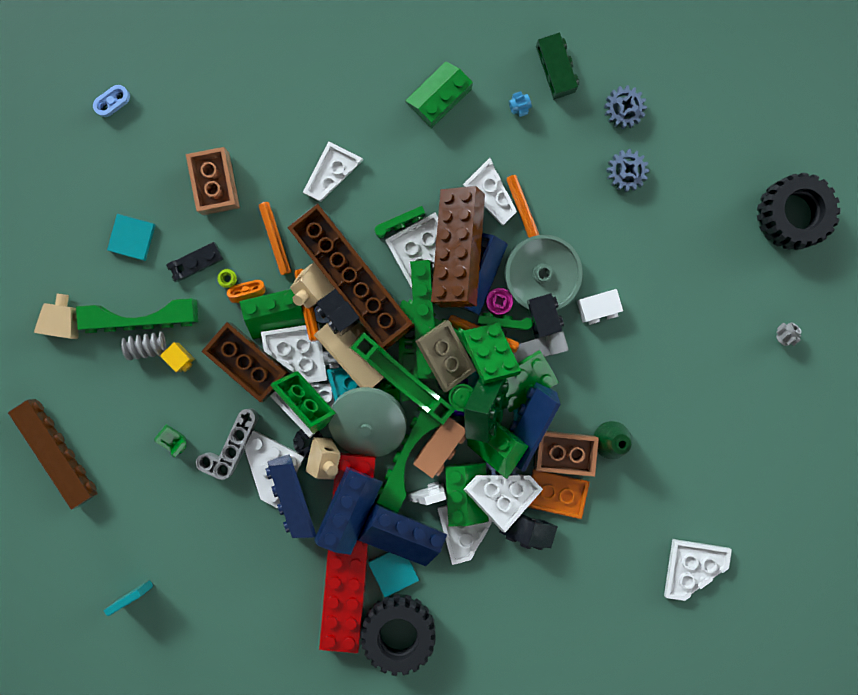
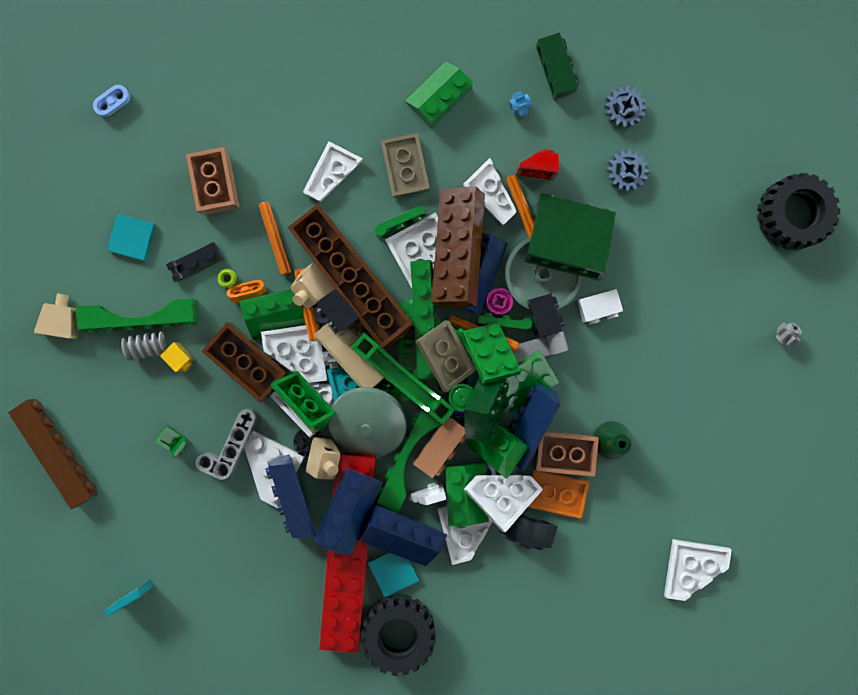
none -> dark tan plate [380,133,430,198]
none -> red slope [516,149,559,180]
none -> dark green panel [525,193,616,281]

